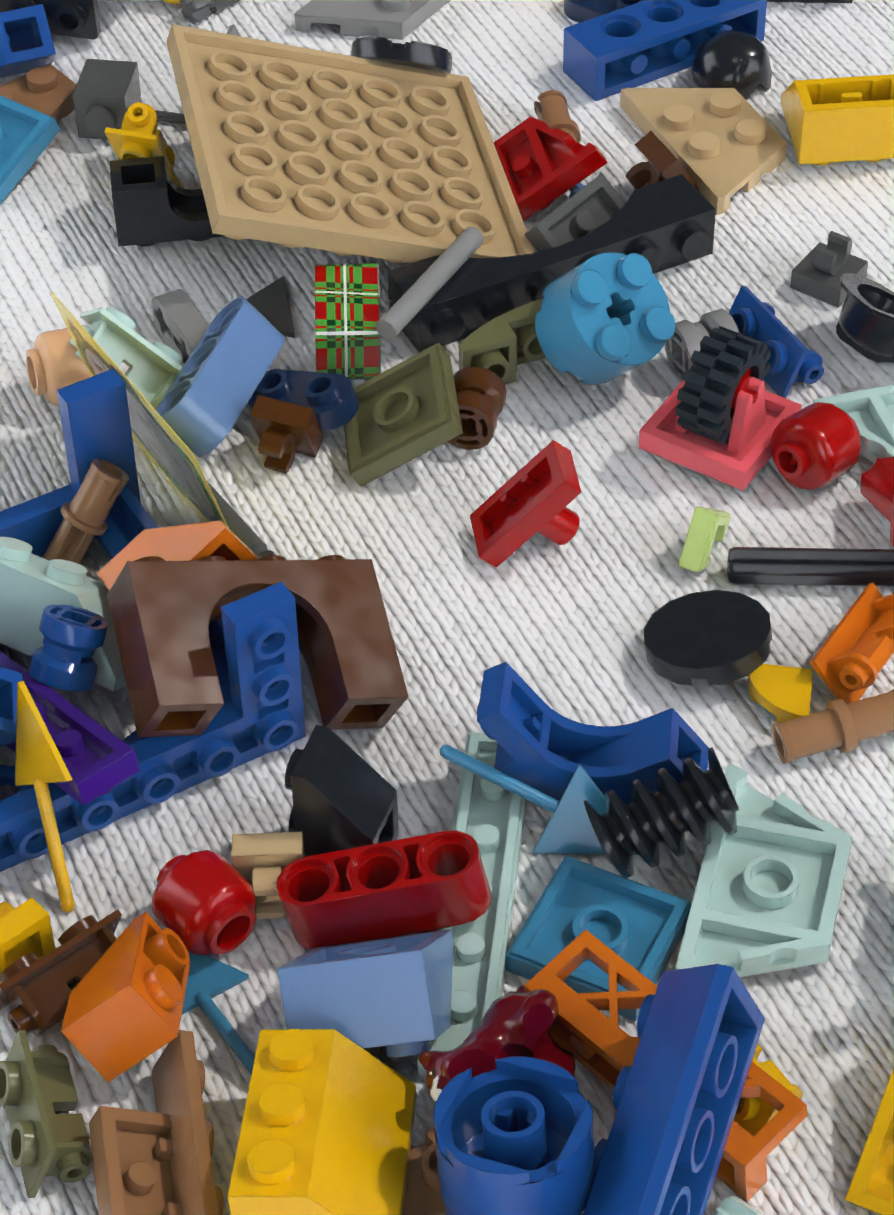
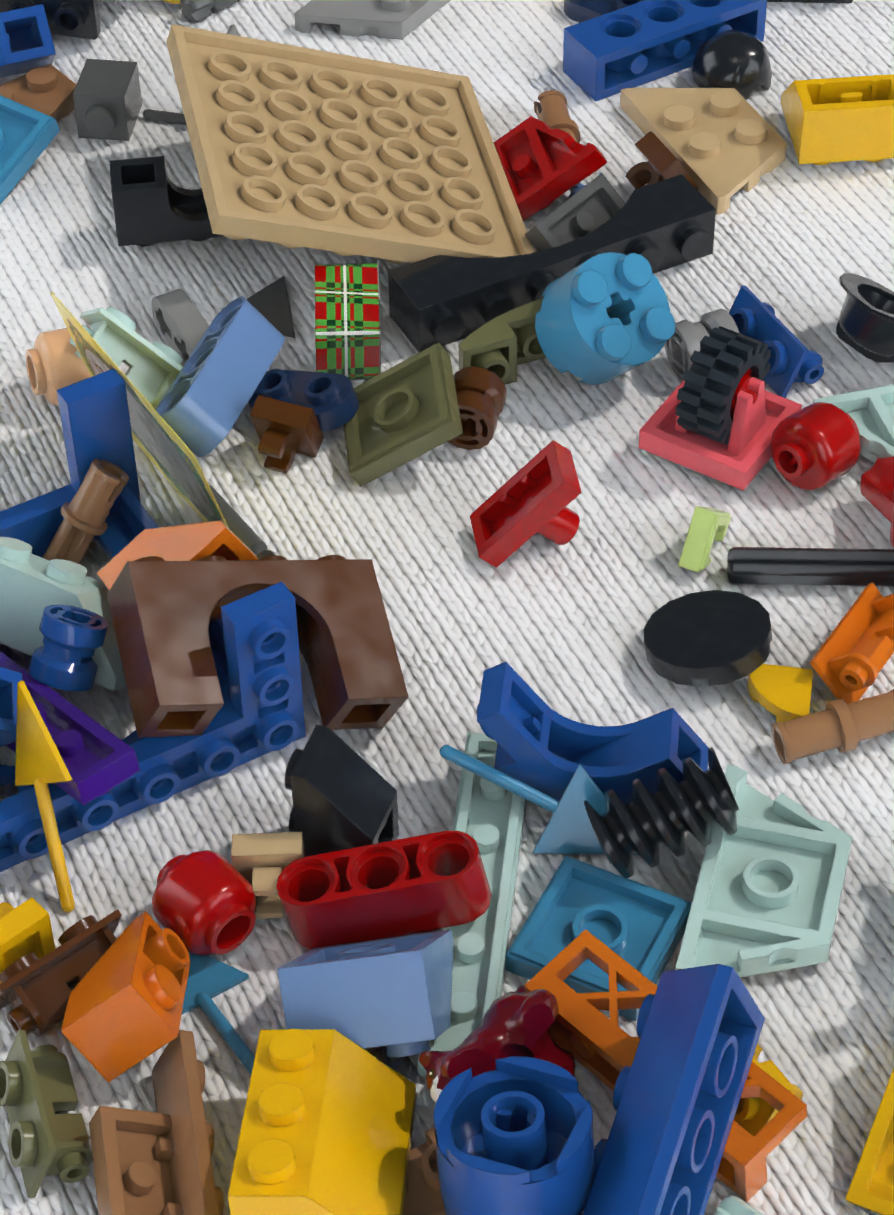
yellow hinge [104,102,182,188] -> none
black tile [350,37,452,74] -> none
light grey bar [376,227,484,340] -> none
dark grey tile [790,231,868,308] -> none

